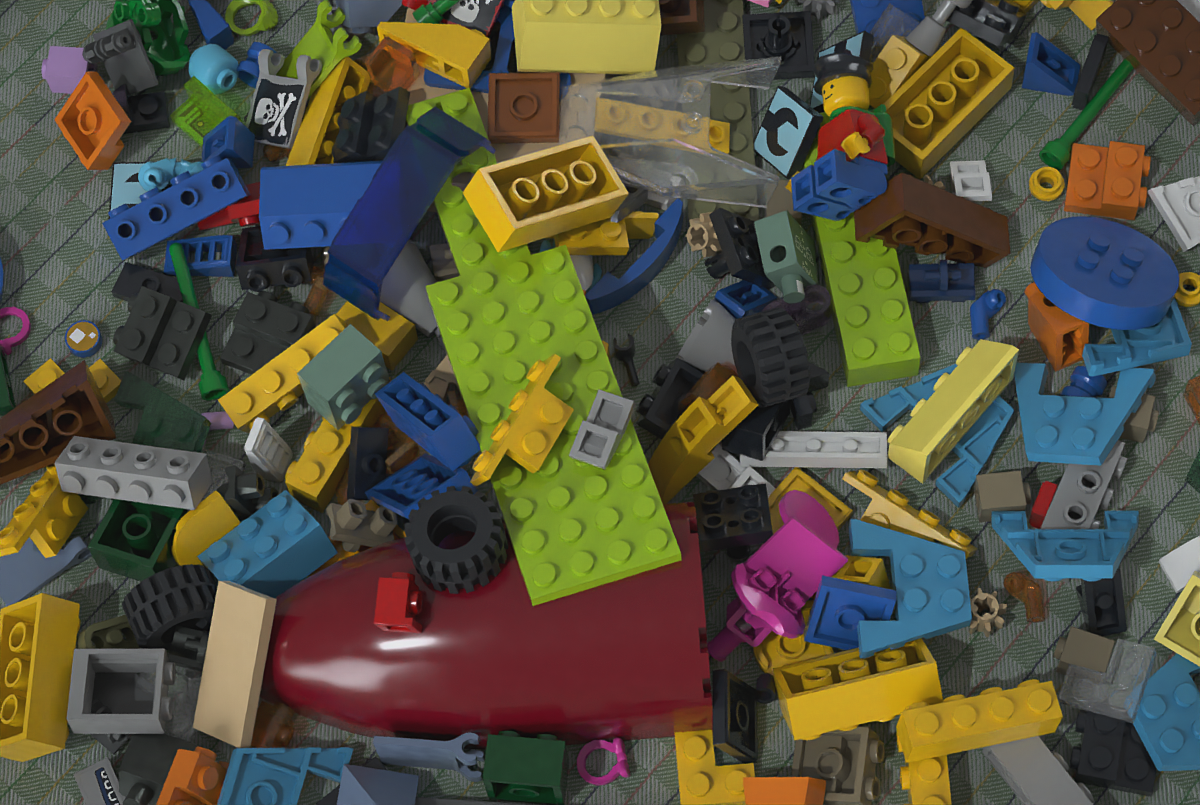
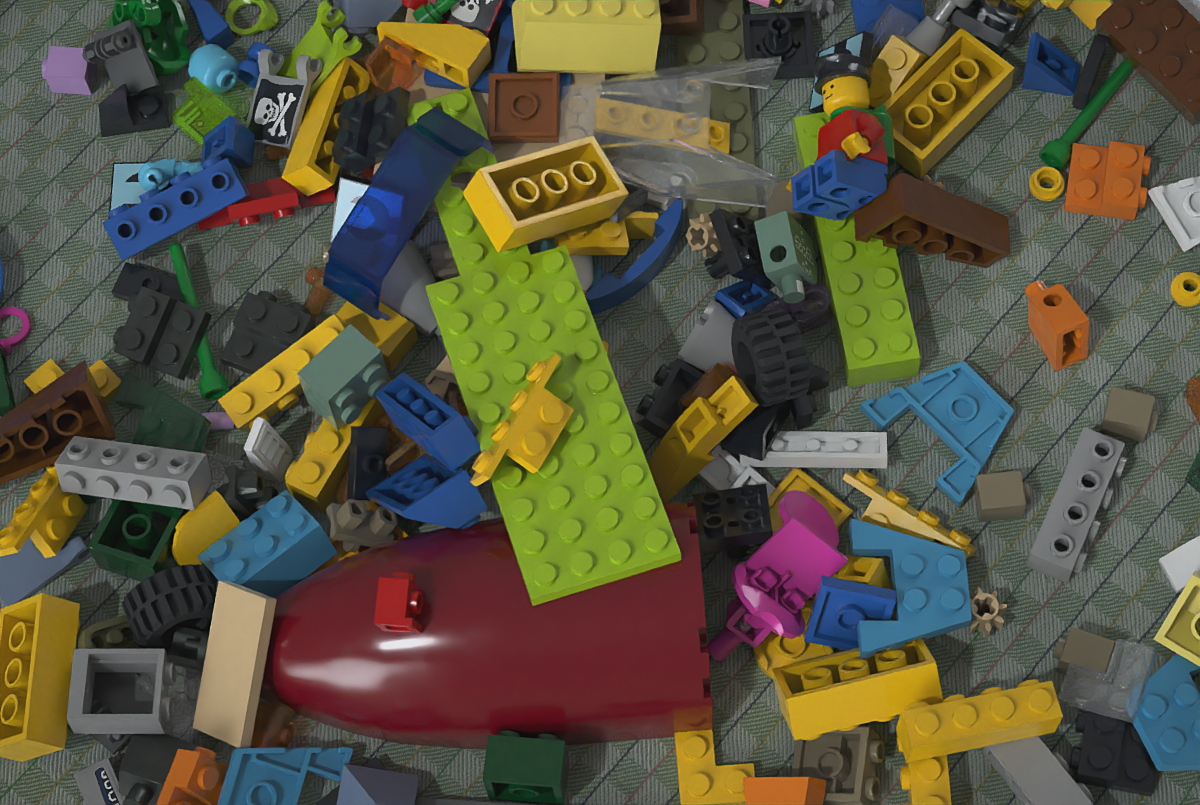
orange plate [54,71,131,170] -> none
tile [65,320,103,358] -> none
blue slope [164,235,238,277] -> none
black plate [236,226,314,292] -> none
blue slope [259,159,411,250] -> none
sand blue flag [373,733,485,782] -> none
black tyre [404,486,508,594] -> none
light grey slope [569,389,636,470] -> none
dark pink piece [577,738,631,786] -> none
black hand [613,334,640,387] -> none
black tile [712,669,758,764] -> none
tile [753,86,824,179] -> none
black hand [755,673,777,704] -> none
light yellow slope [887,339,1019,484] -> none
dark blue hips [909,260,976,303] -> none
white slope [949,160,992,201] -> none
blue arm [970,289,1006,340] -> none
dark azure wing [991,510,1139,581] -> none
clear orange arm [1003,572,1045,623] -> none
dark azure wing [1014,362,1156,466] -> none
red tile [1029,480,1058,529] -> none
blue brick [1030,216,1179,330] -> none
blue wheel [1059,366,1108,397] -> none
black slope [1076,564,1127,636] -> none
dark azure wing [1082,298,1192,376] -> none

